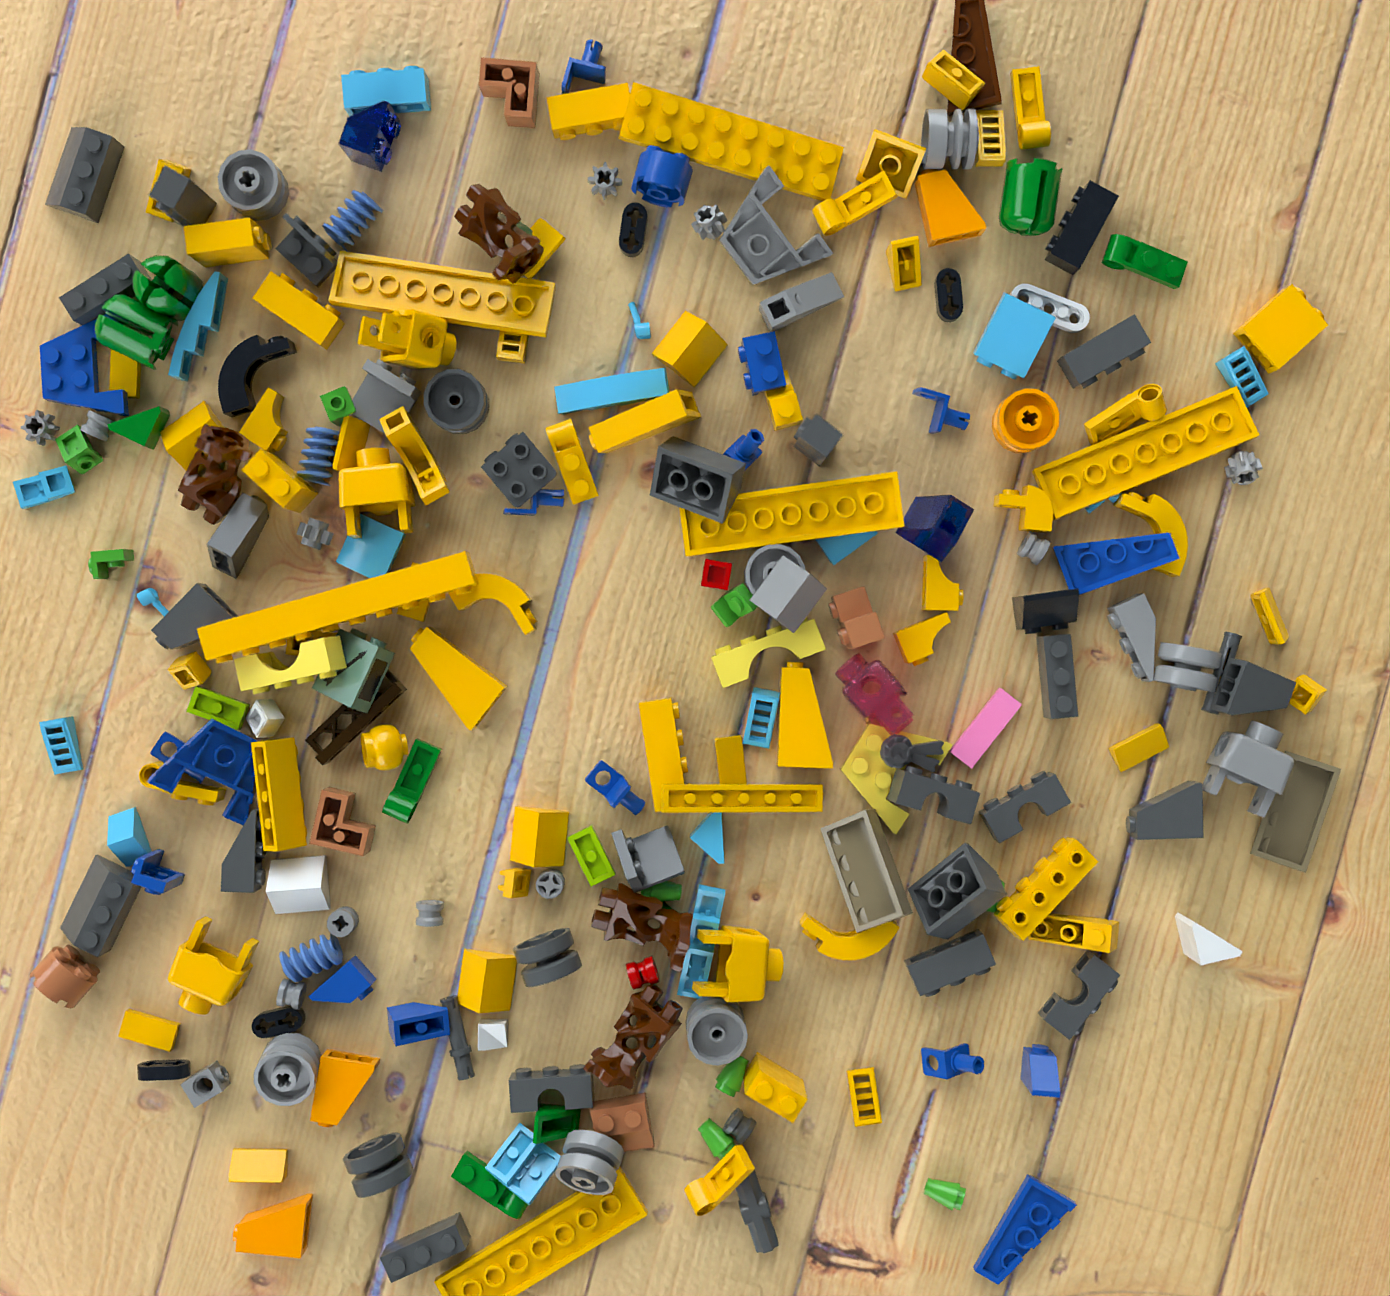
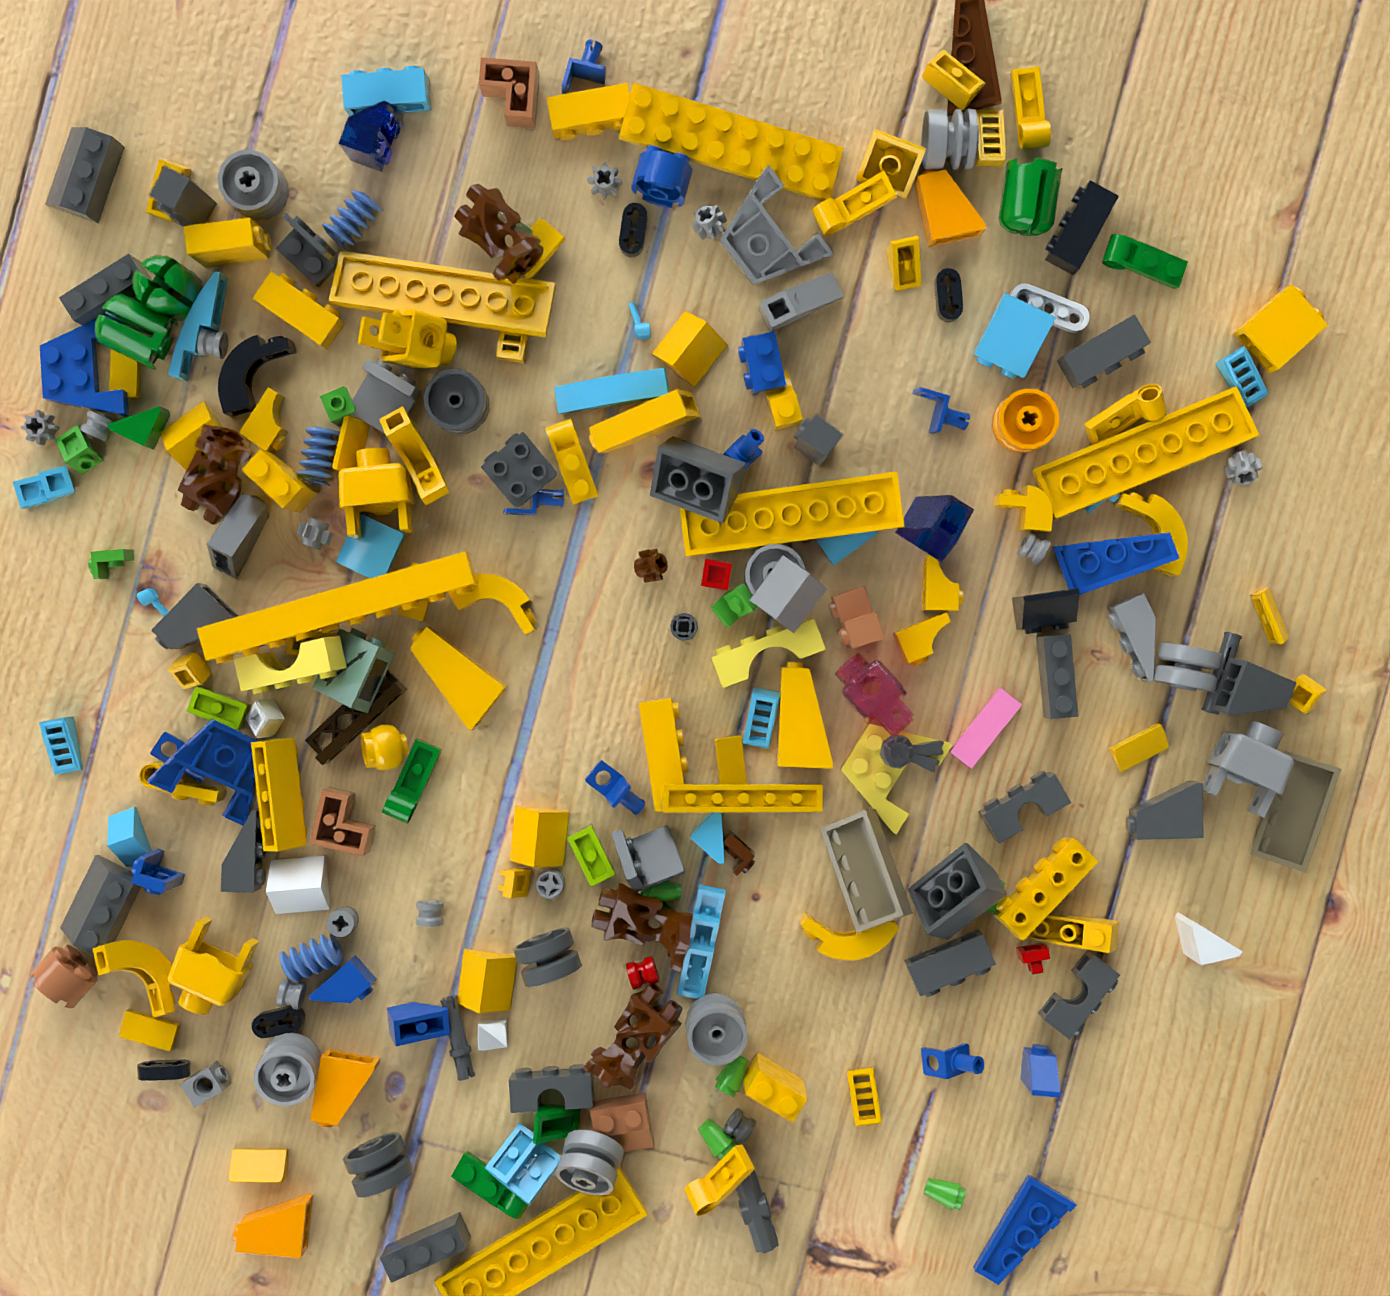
yellow piece [692,925,784,1002] -> none
dark grey arch [887,766,980,824] -> none
none -> yellow arch [92,940,175,1017]
none -> light grey wheel [197,328,228,359]
none -> reddish brown gear [634,548,668,583]
none -> dark grey wheel [670,613,698,640]
none -> reddish brown bracket [723,830,755,876]
none -> red tile [1016,943,1050,975]

